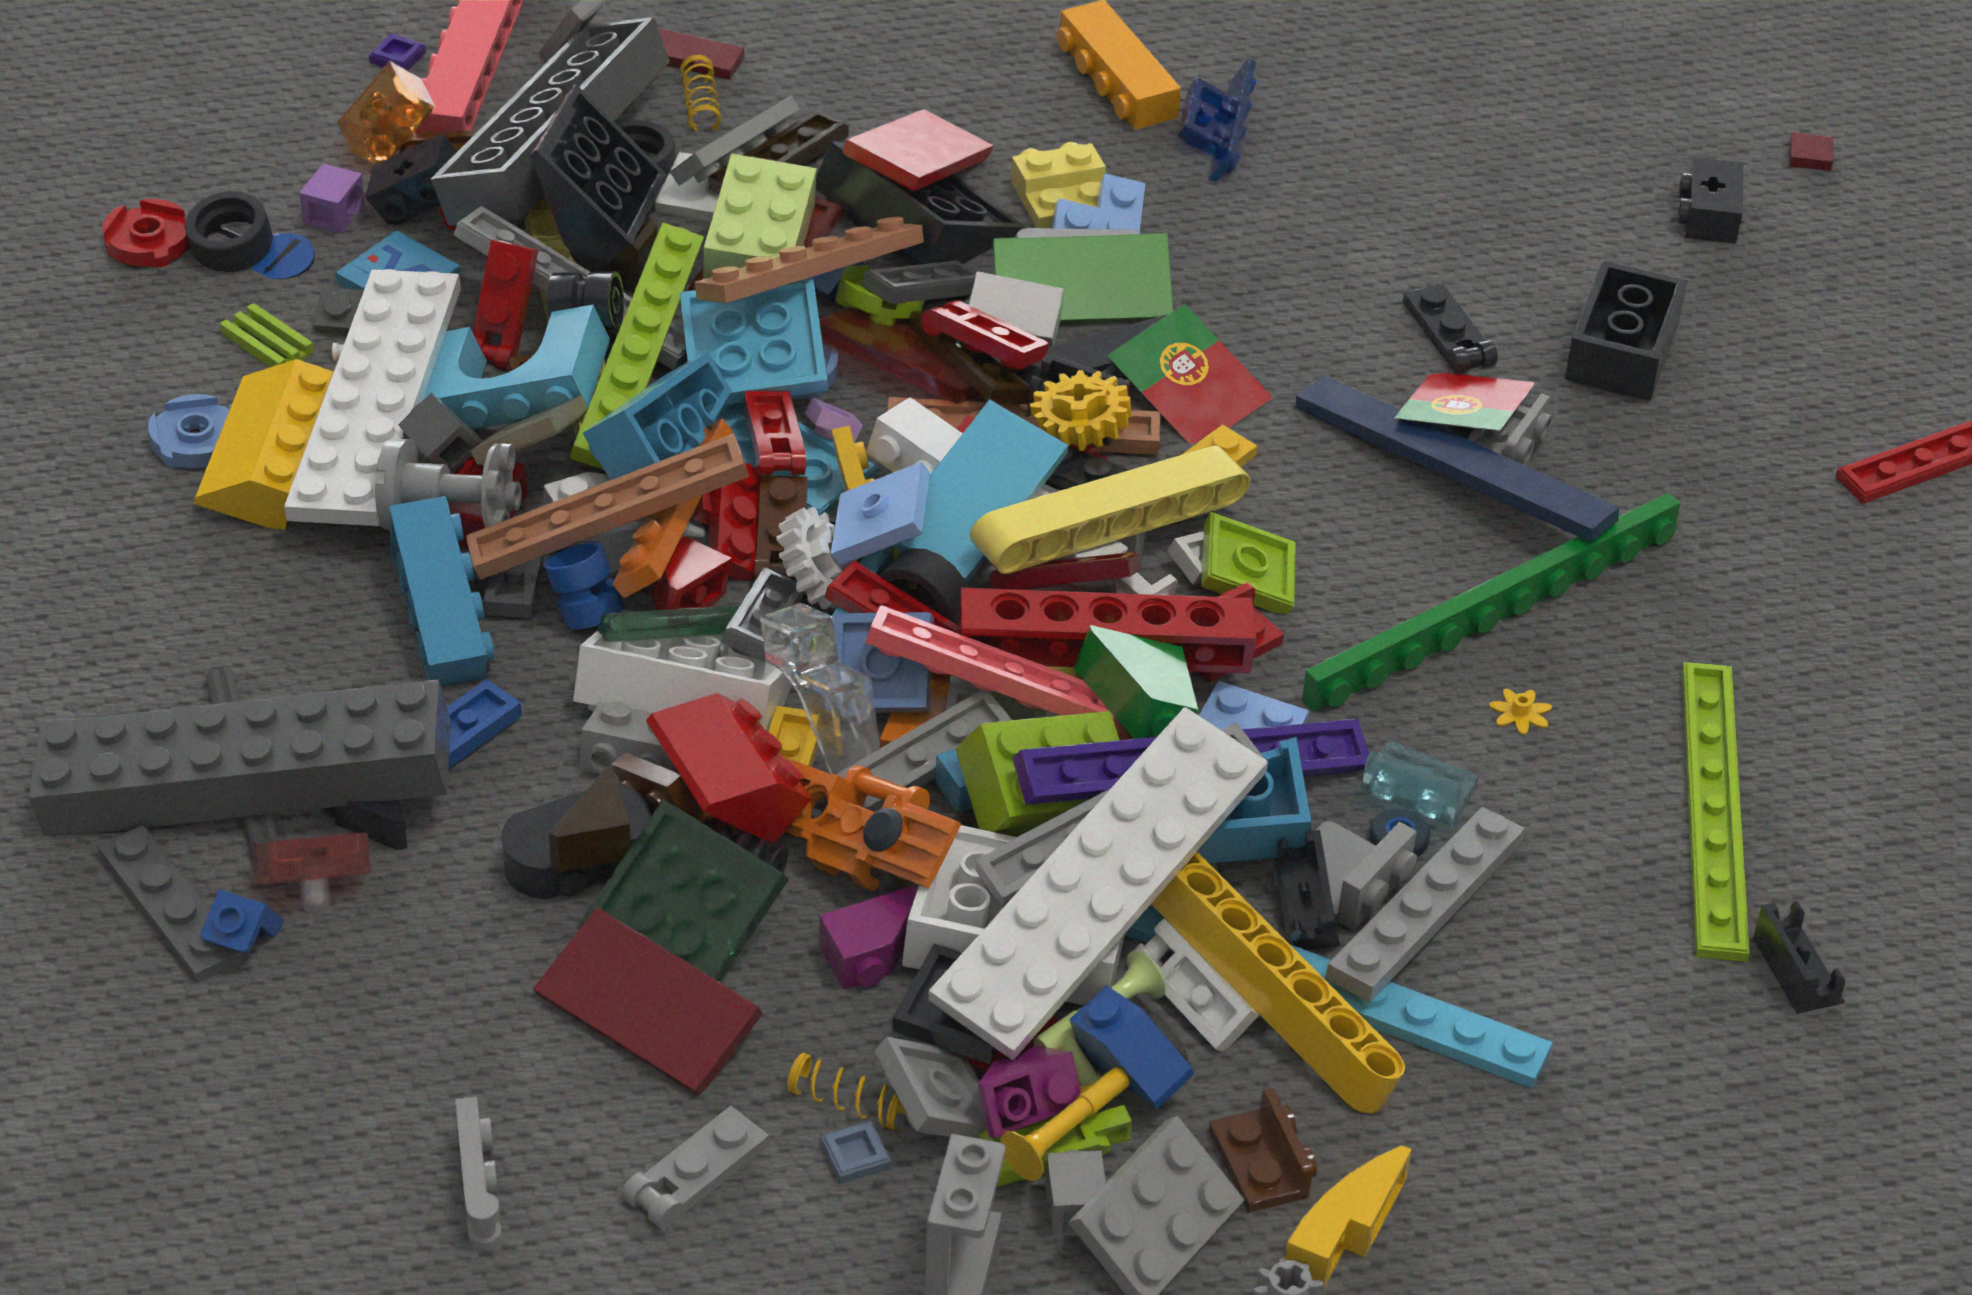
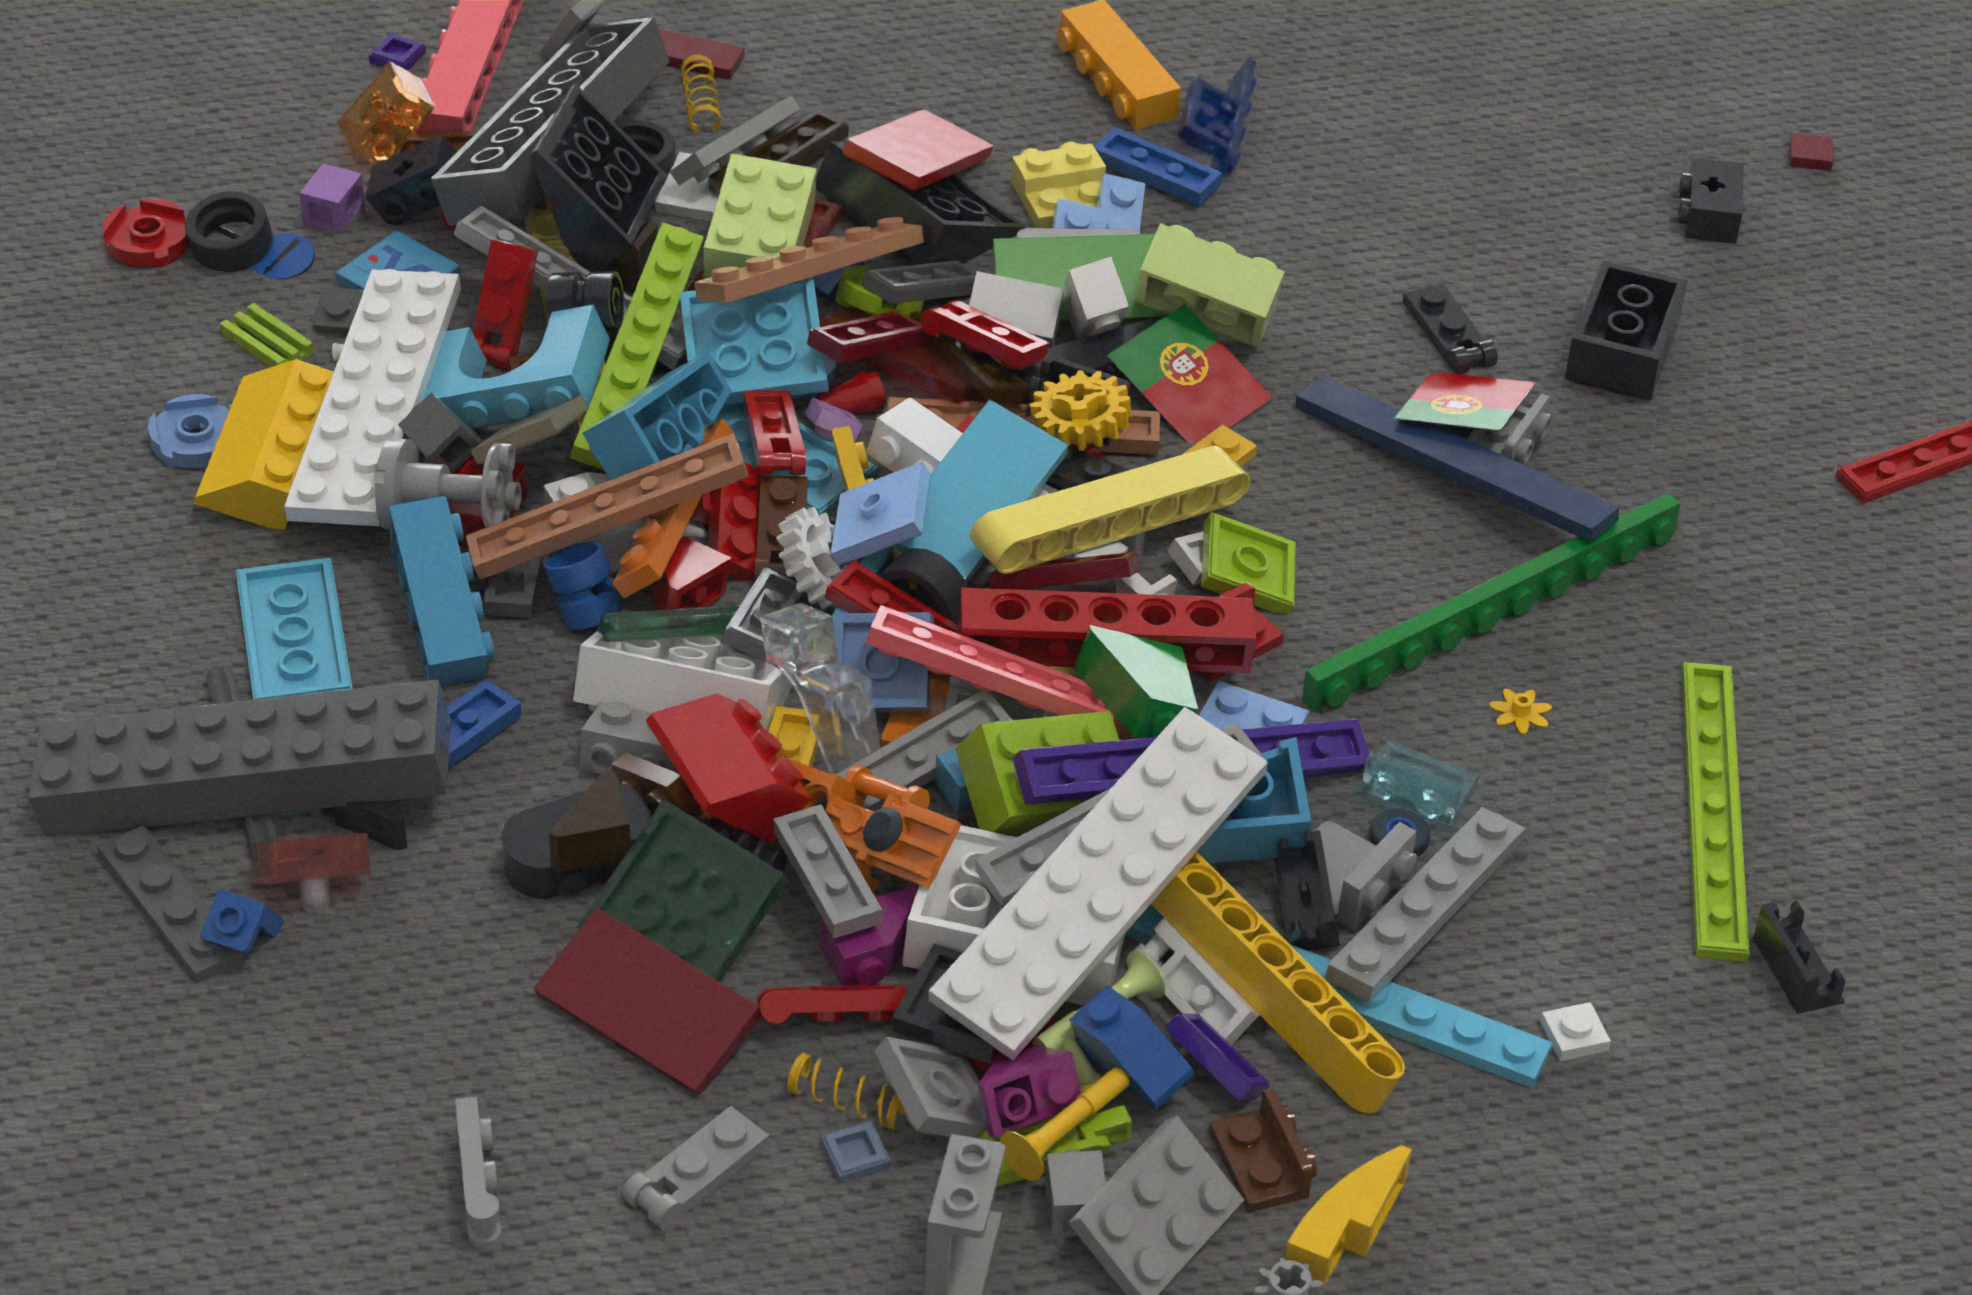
none -> medium azure tile [236,558,353,700]
none -> red plate [756,984,908,1024]
none -> light grey plate [774,804,882,938]
none -> dark red tile [807,311,928,363]
none -> red cone [817,370,887,415]
none -> white brick [1062,257,1129,340]
none -> blue plate [1094,127,1222,207]
none -> yellowish green brick [1135,223,1285,347]
none -> dark purple tile [1165,1013,1270,1101]
none -> white plate [1540,1002,1611,1061]

